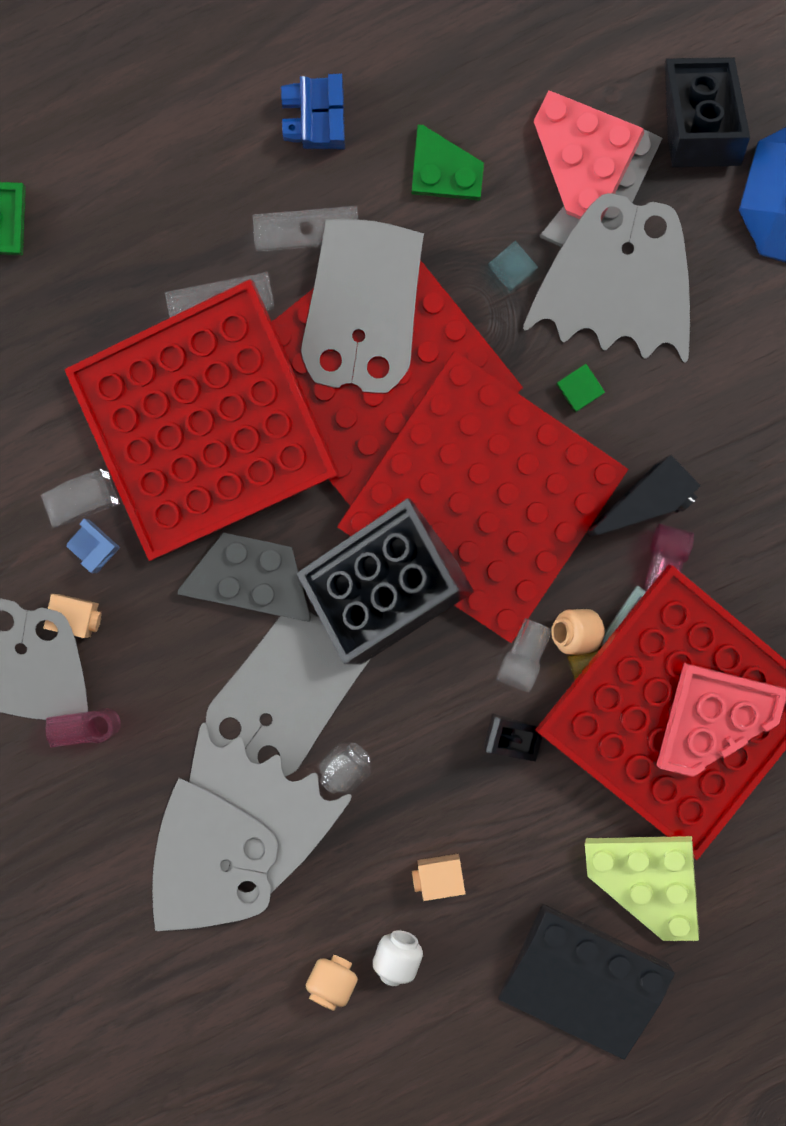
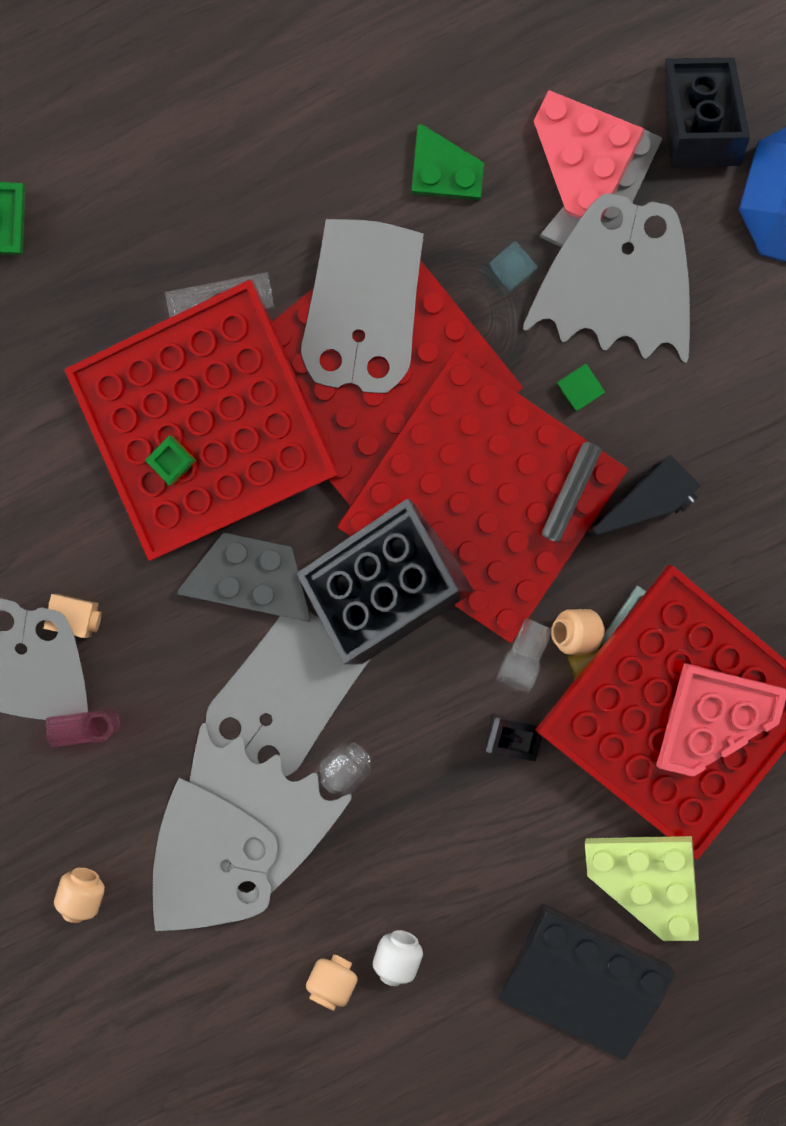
clear slope [41,469,119,528] -> none
medium blue panel [67,519,120,573] -> none
clear tile [252,206,358,252] -> none
blue hips [281,73,345,149] -> none
light nougat brick [412,854,465,901] -> none
clear pink piece [644,523,694,591] -> none
none -> light nougat head [54,867,105,923]
none -> green tile [145,435,196,486]
none -> dark grey axle [542,442,601,542]

